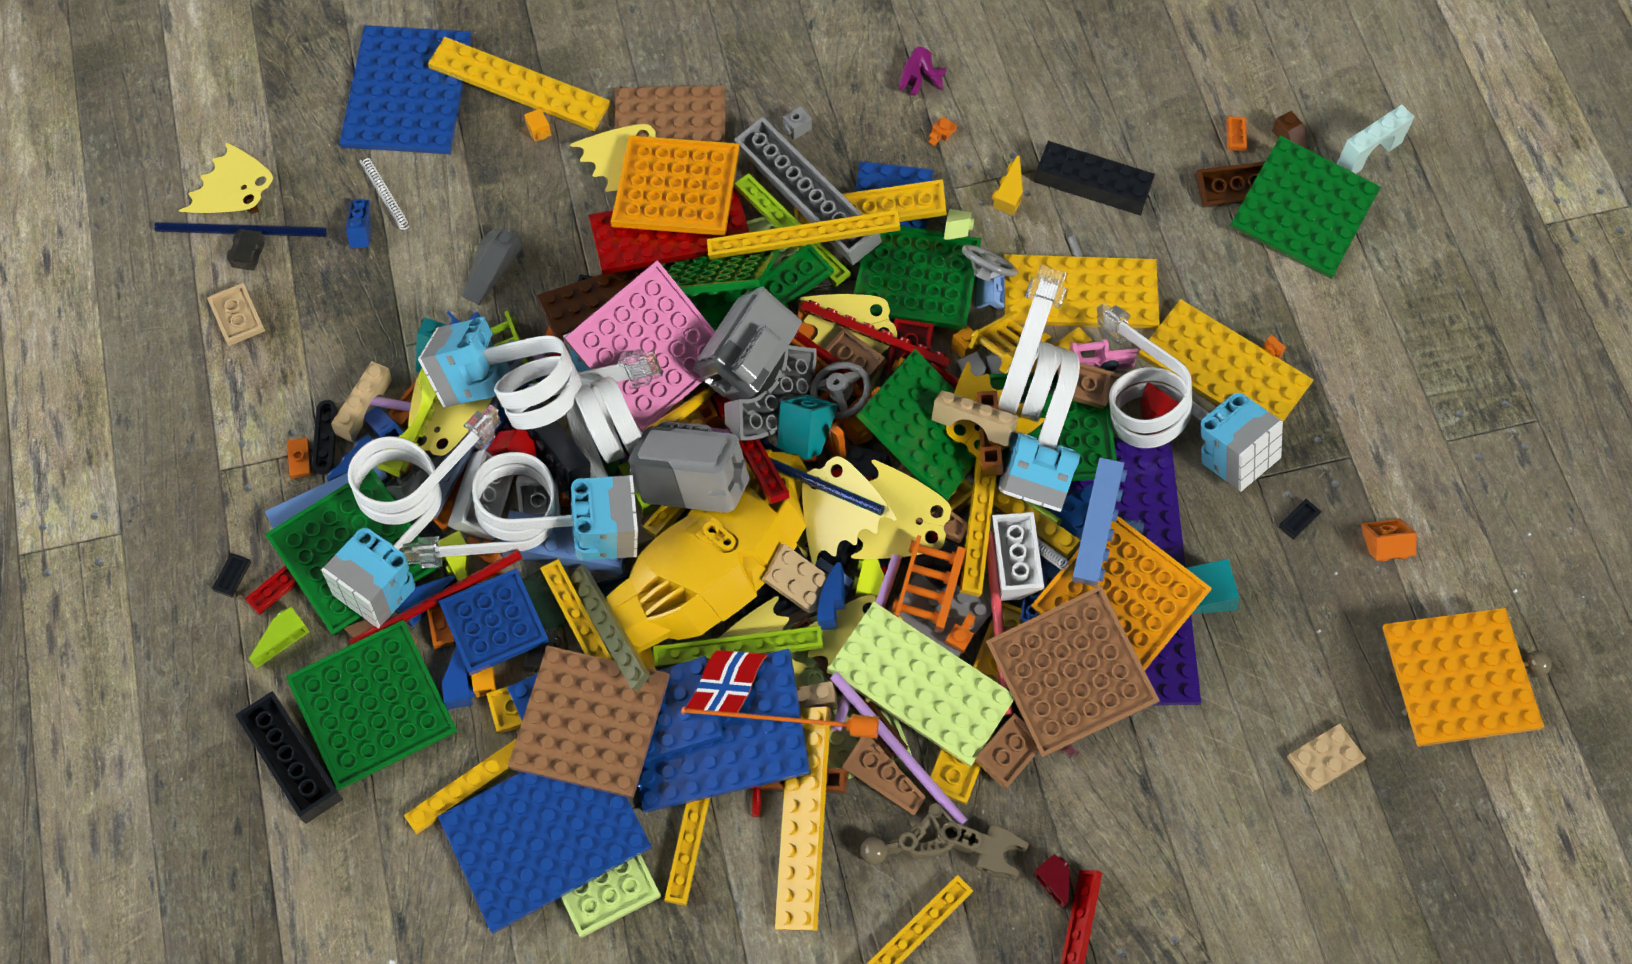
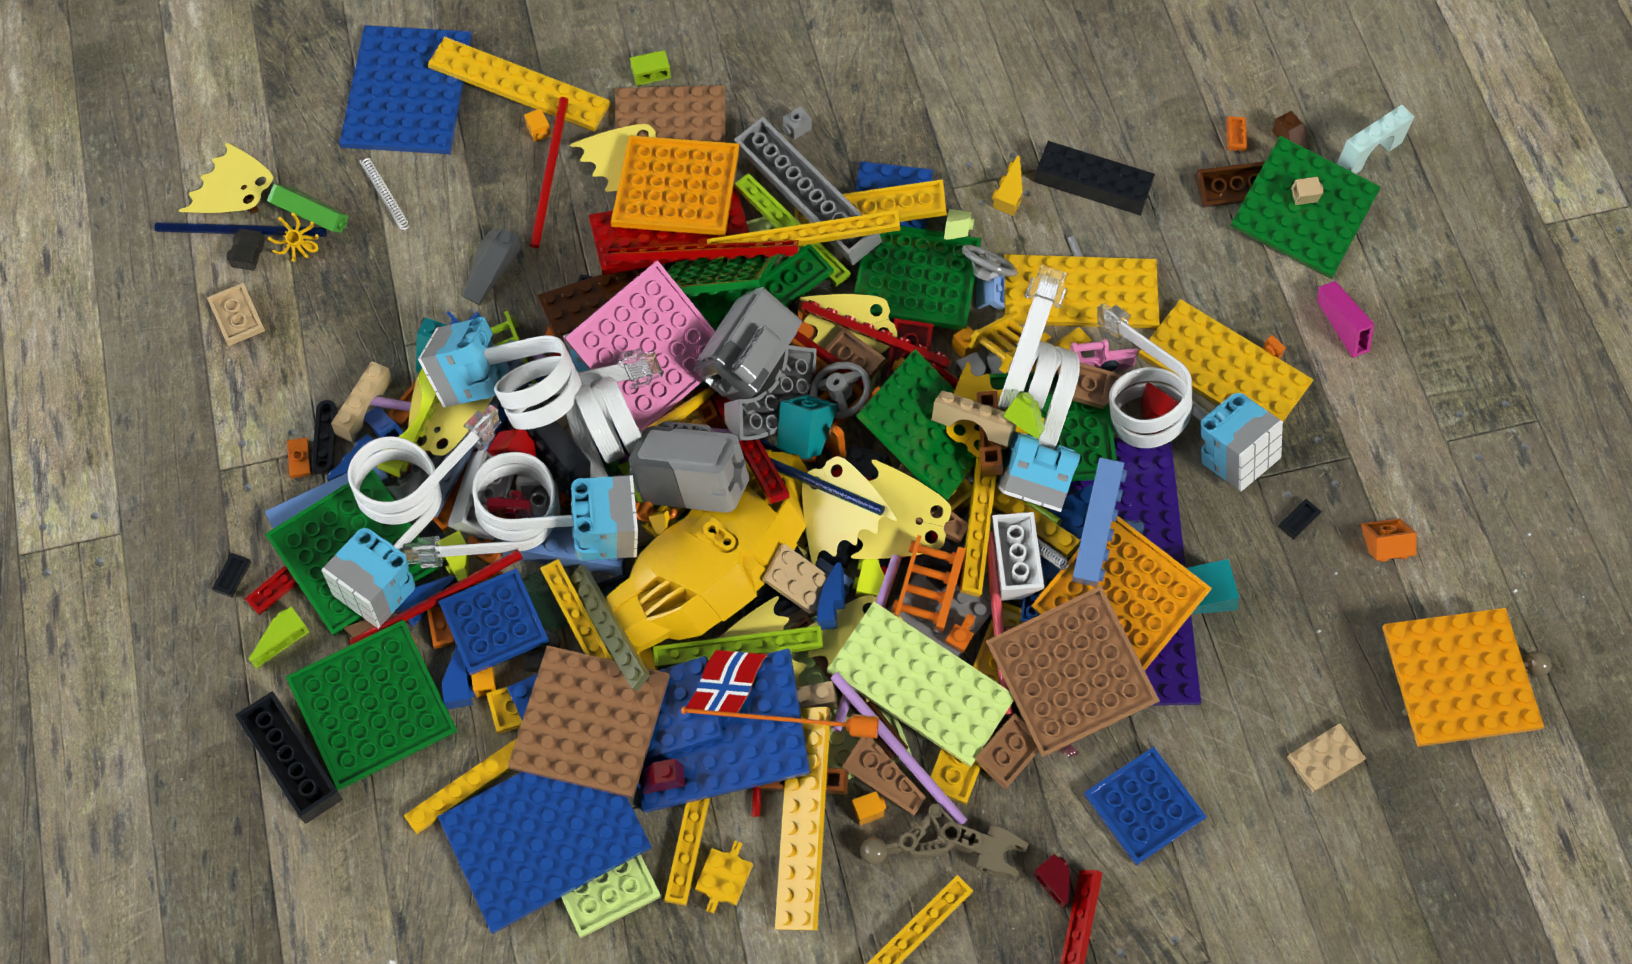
blue slope [346,199,371,249] -> none
brick [843,411,873,446] -> none
magenta piece [899,46,947,96] -> none
orange plate [928,116,957,146] -> none
none -> bright green slope [267,184,349,233]
none -> yellow animal [268,213,319,262]
none -> dark red plate [487,490,535,519]
none -> red piece [530,97,569,249]
none -> red plate [603,240,799,264]
none -> lime brick [630,50,671,86]
none -> orange piece [635,501,677,523]
none -> dark red slope [641,759,685,794]
none -> yellow tile [649,510,670,535]
none -> yellow plate [695,841,753,914]
none -> light orange brick [852,791,886,826]
none -> lime slope [1003,391,1045,439]
none -> blue plate [1084,747,1207,866]
none -> tan brick [1291,177,1323,205]
none -> dark pink slope [1317,281,1374,358]

